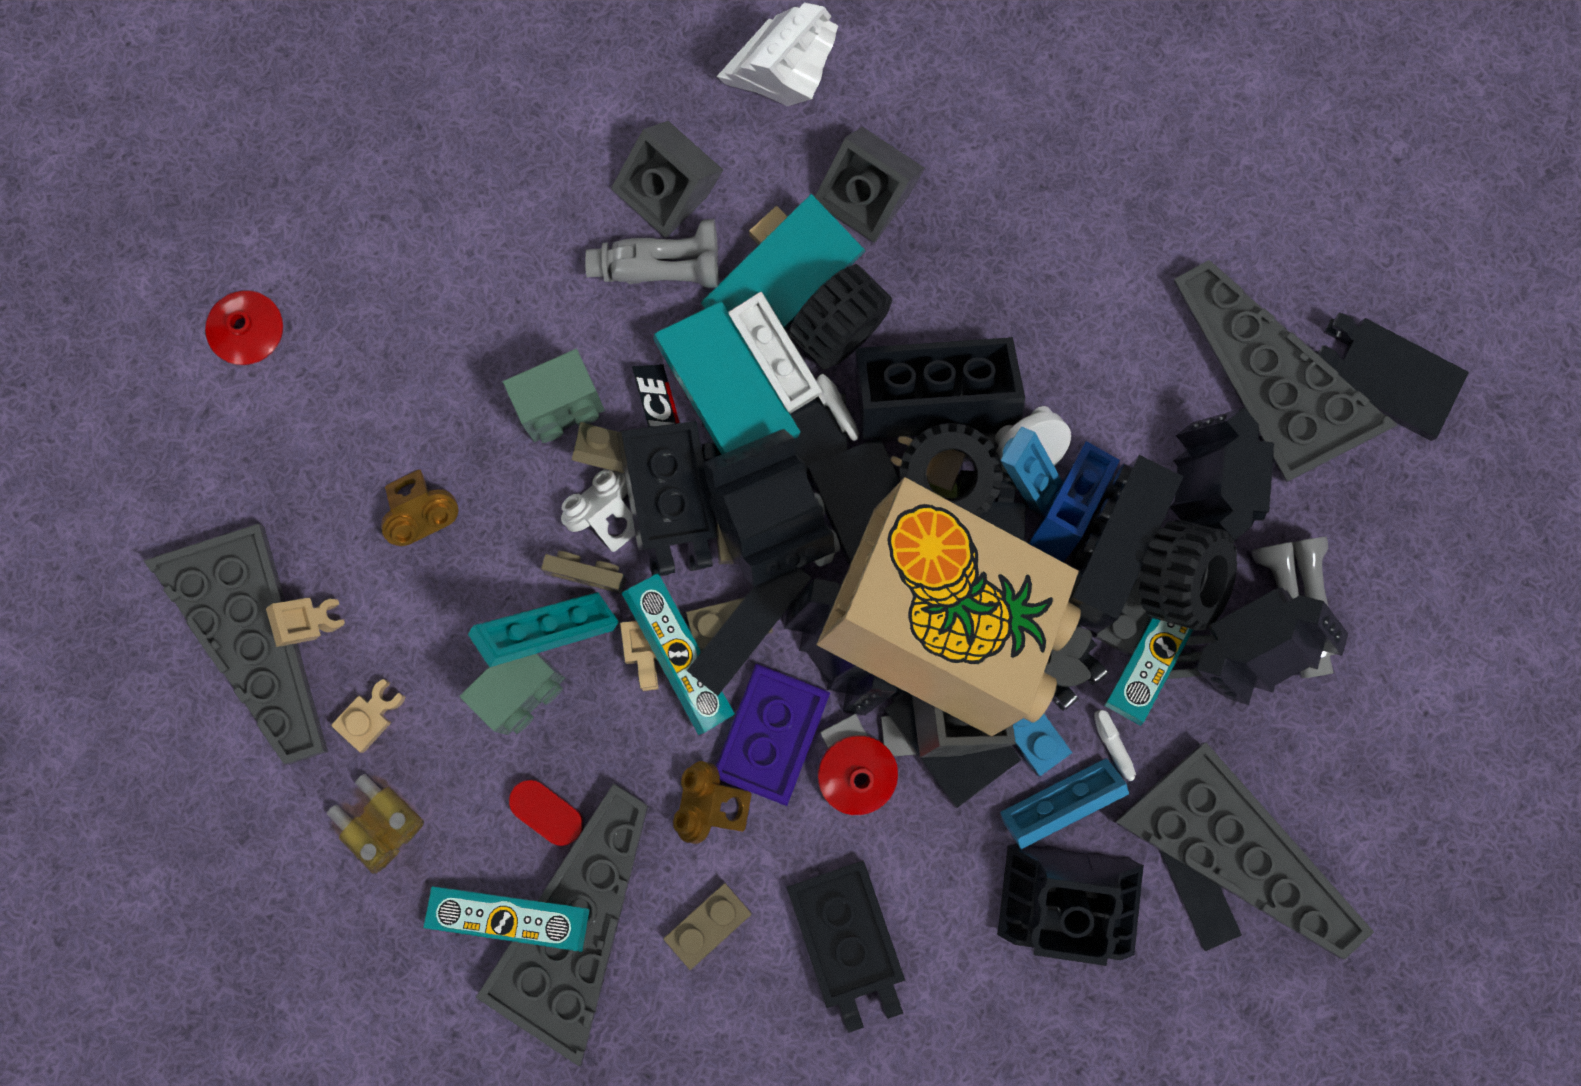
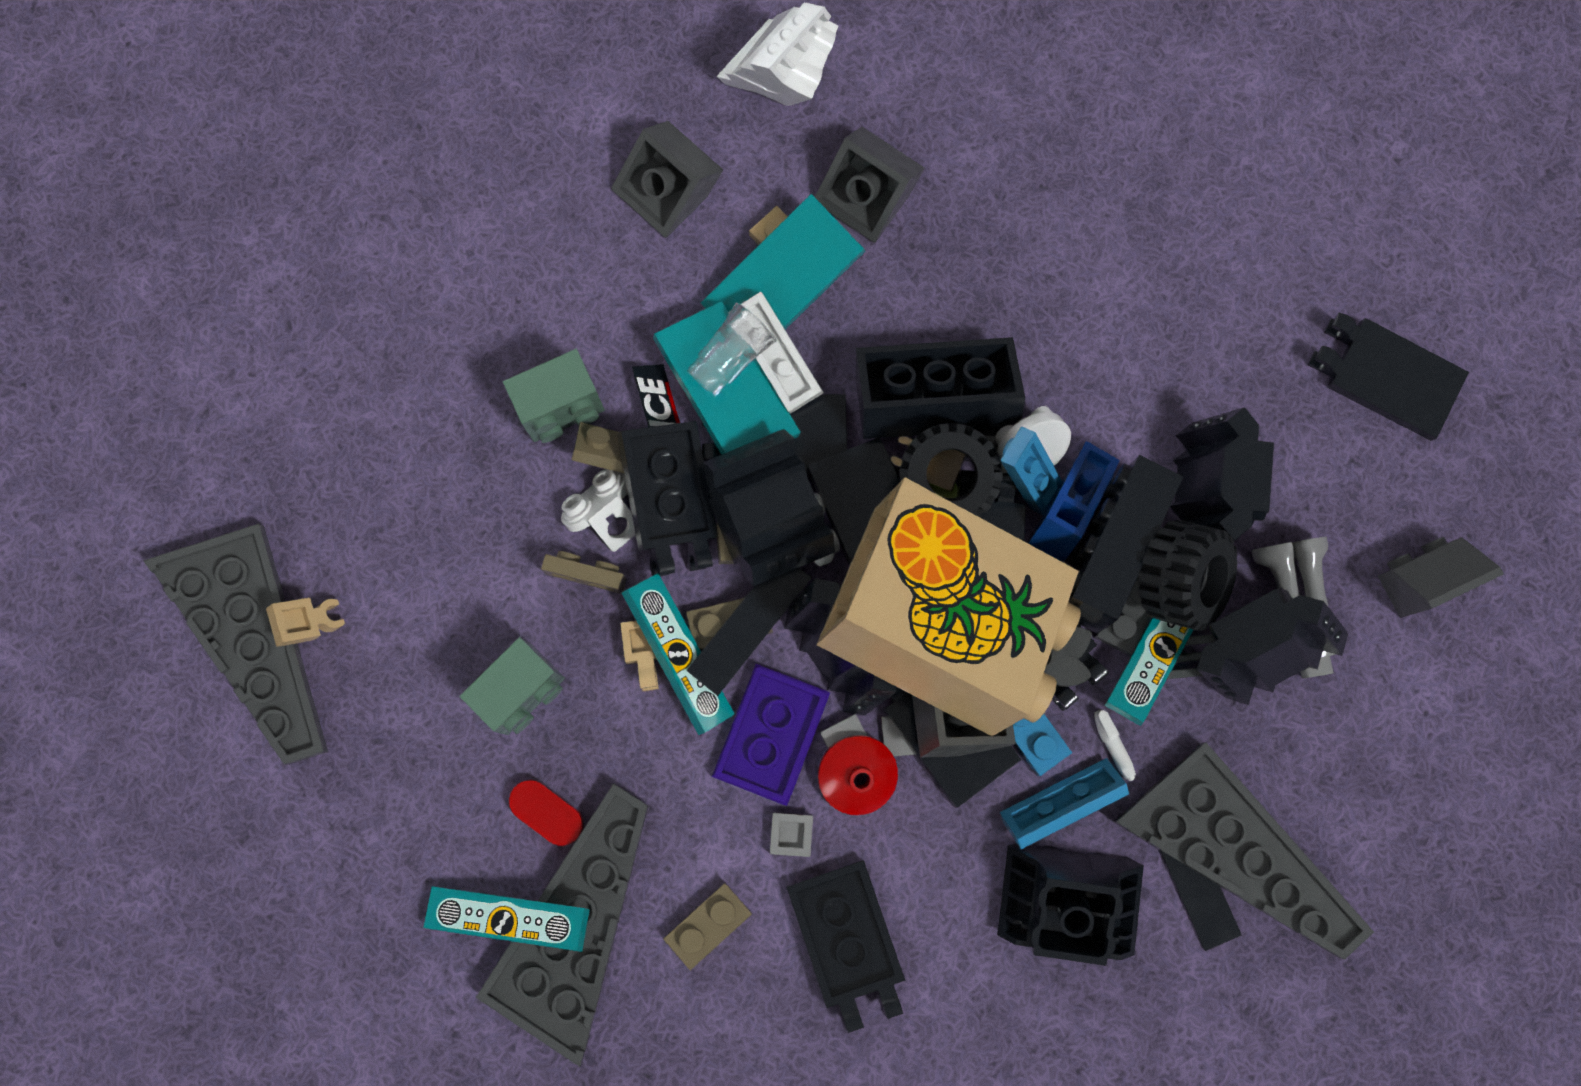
red dish [205,291,283,365] -> none
clear yellow piece [327,774,424,874] -> none
tan plate [331,679,405,753] -> none
pearl gold bracket [381,470,458,546] -> none
teal tile [468,592,619,667] -> none
light grey piece [585,219,719,288] -> none
pearl gold bracket [673,761,752,844] -> none
black tyre [789,264,893,369] -> none
white piece [816,374,859,441] -> none
dark grey wing [1174,260,1398,483] -> none
none -> clear plant [687,303,777,396]
none -> light grey tile [770,813,813,857]
none -> dark grey slope [1378,536,1504,618]

